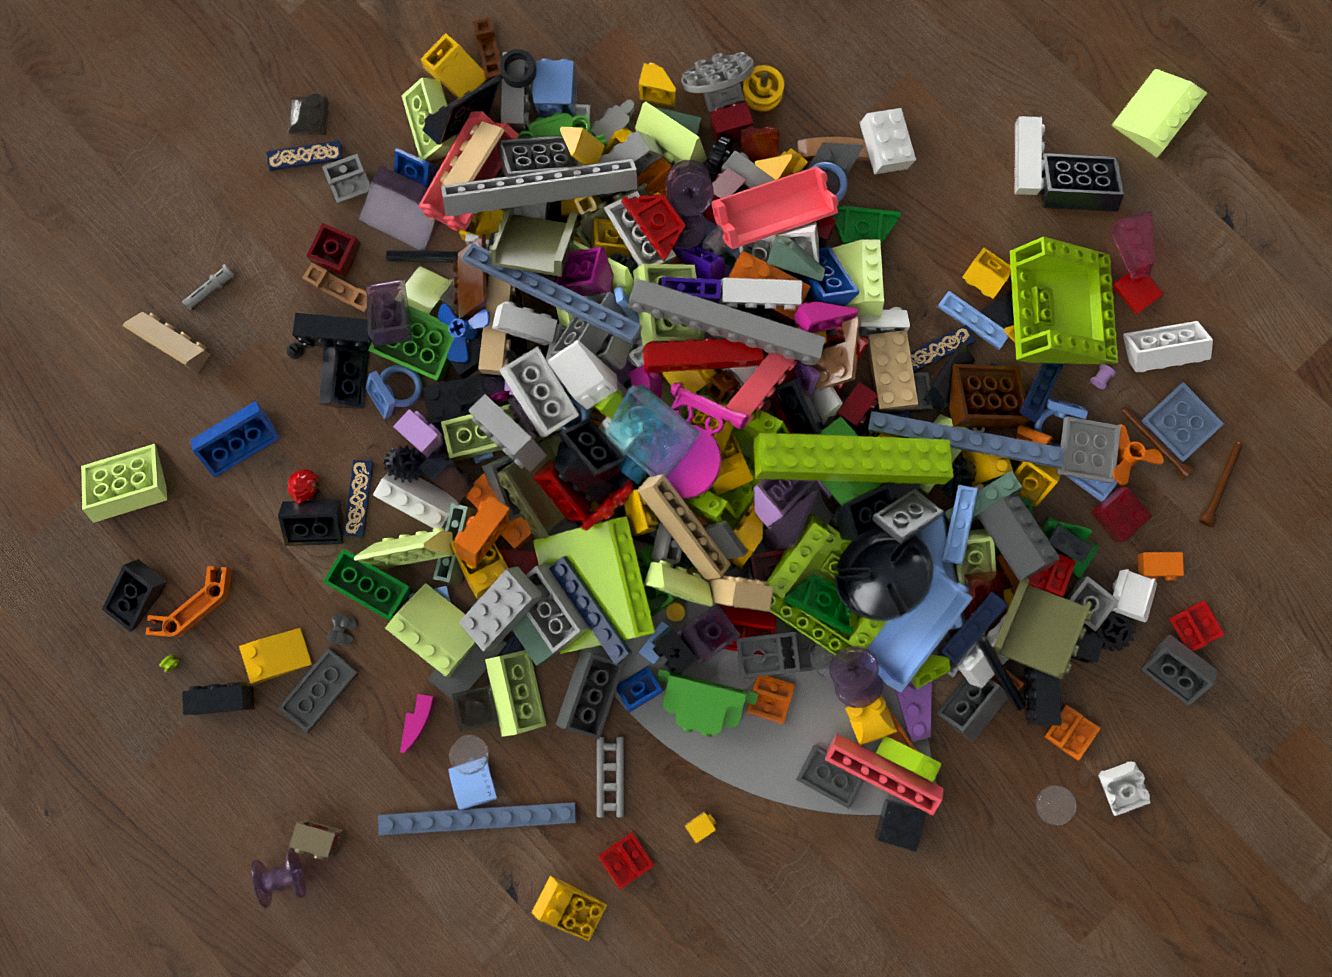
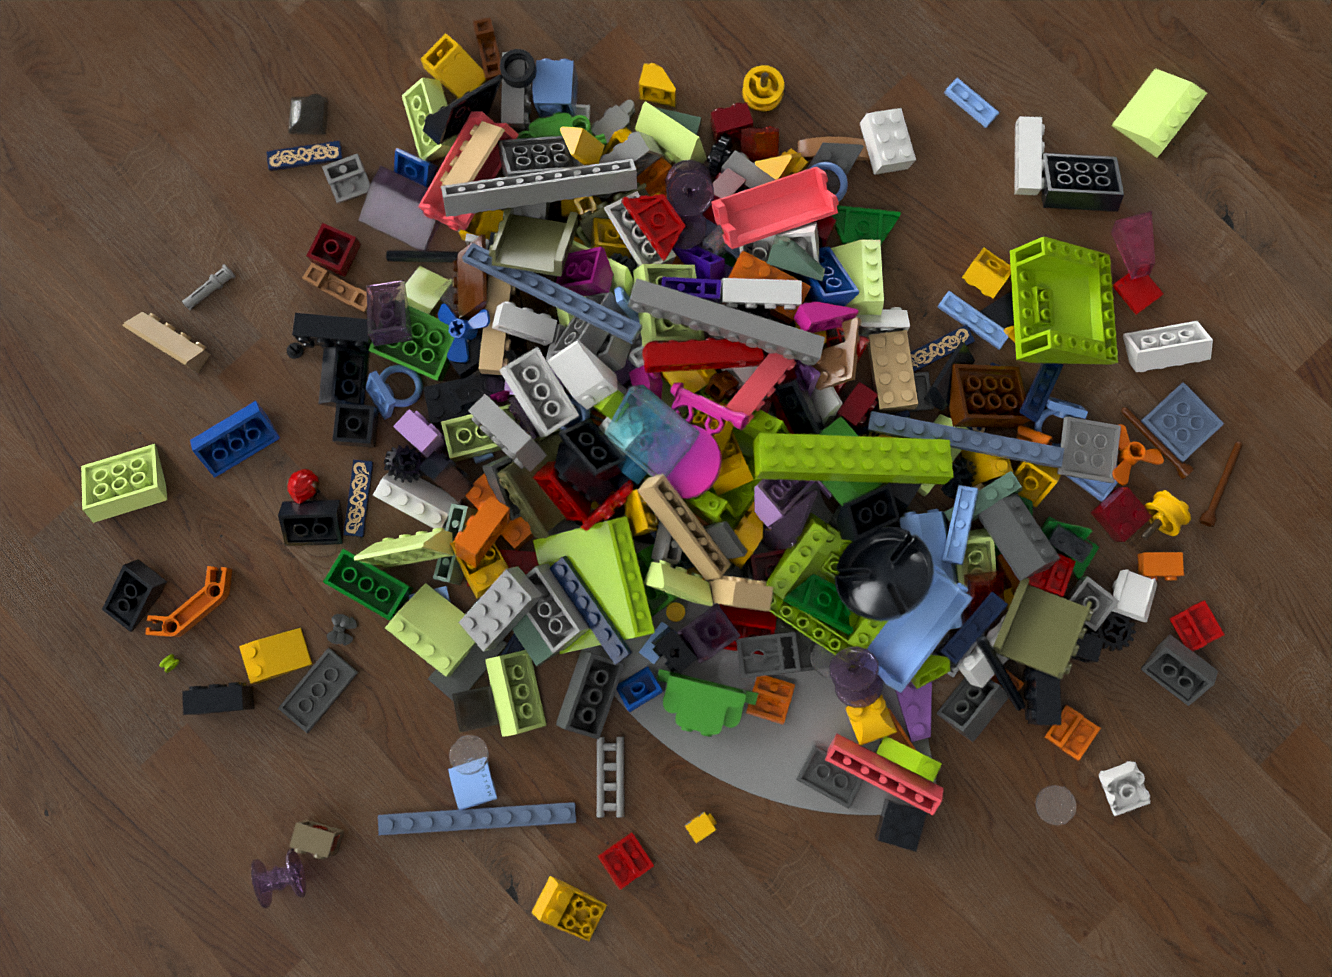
dark pink slope [400,694,436,753] -> none
light grey bracket [681,52,755,112] -> none
dark grey tile [872,489,943,544] -> none
lavender bush [1090,364,1116,389] -> none
none -> black brick [332,403,379,448]
none -> light blue tile [944,78,999,128]
none -> yellow wheel [1141,490,1191,541]

